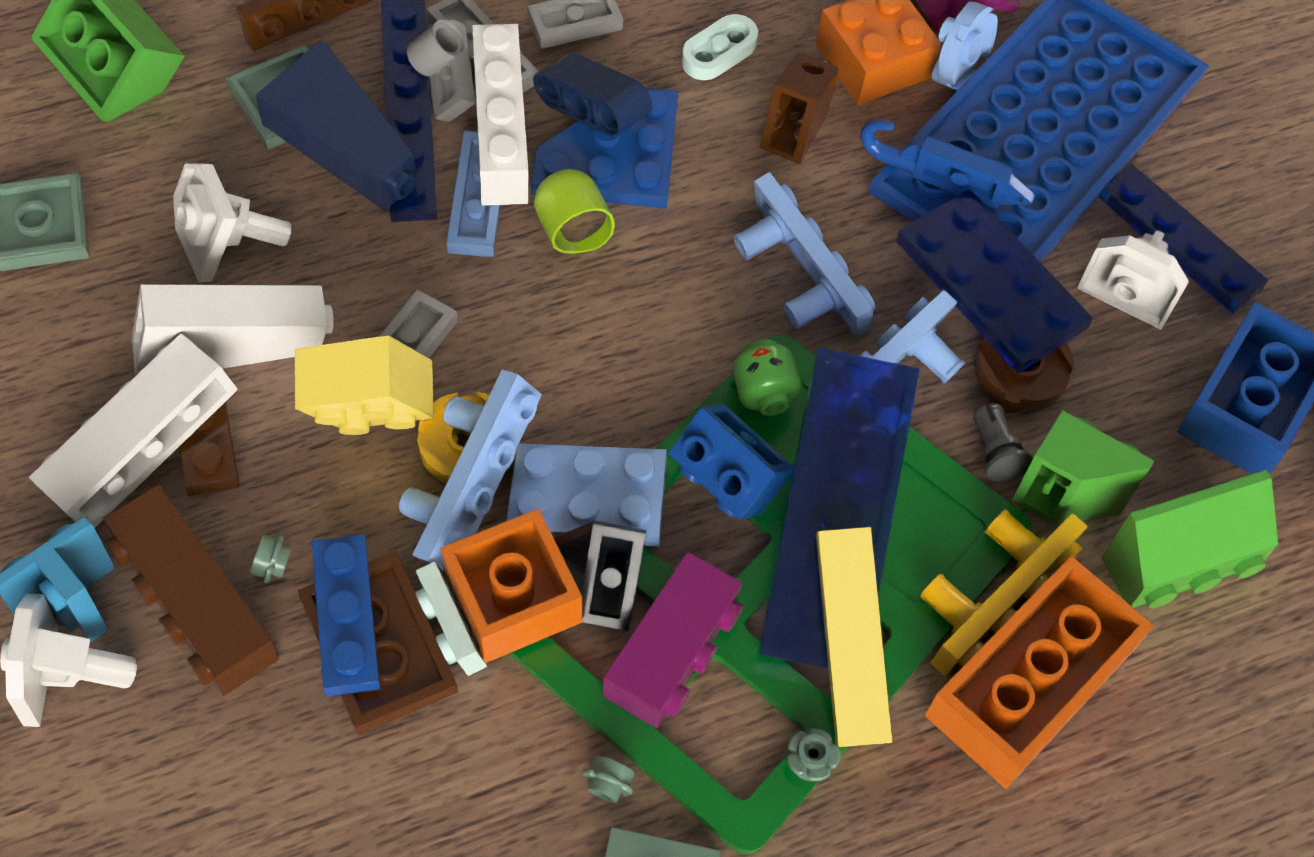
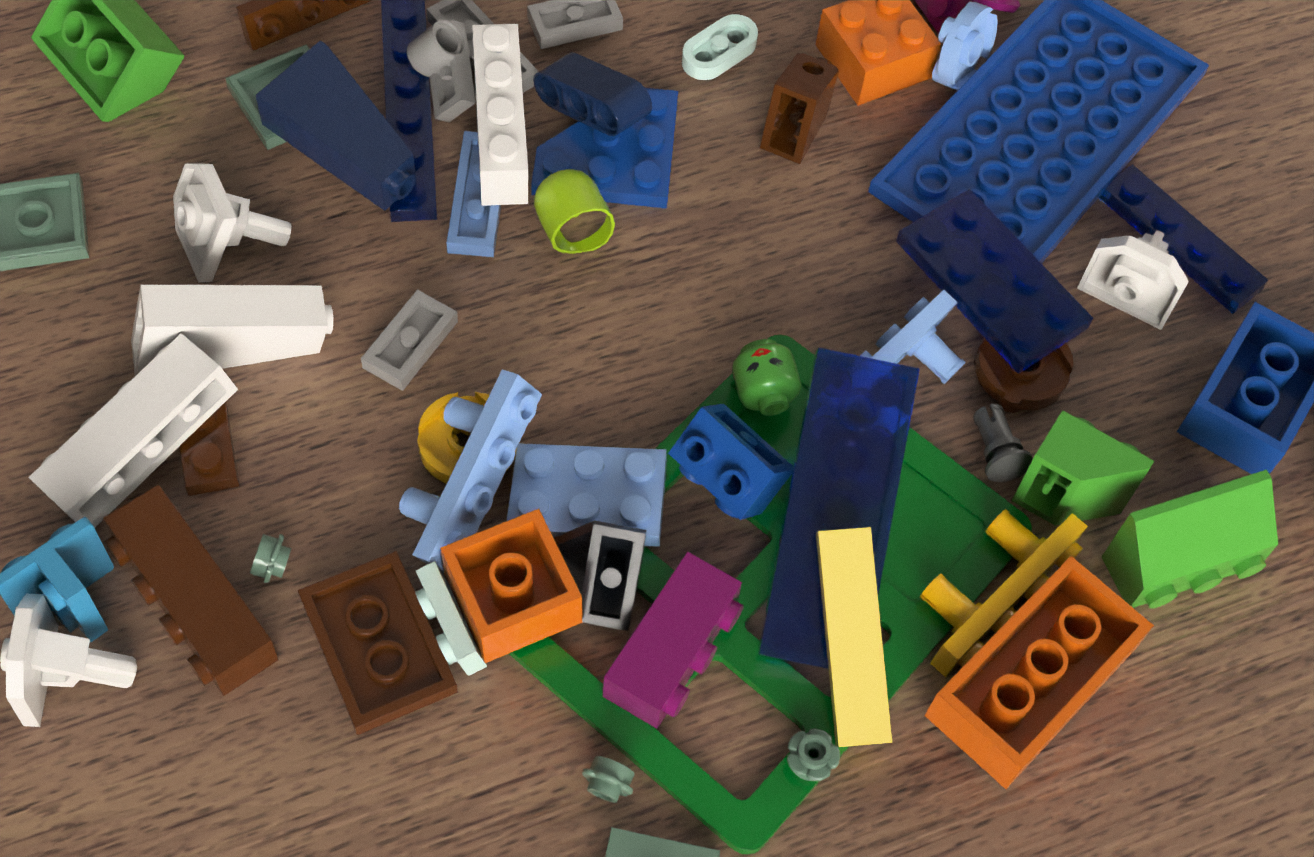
light yellow brick [295,335,434,435] -> none
blue plate [312,534,380,697] -> none
light blue plate [733,172,875,339] -> none
blue plate [860,119,1035,210] -> none

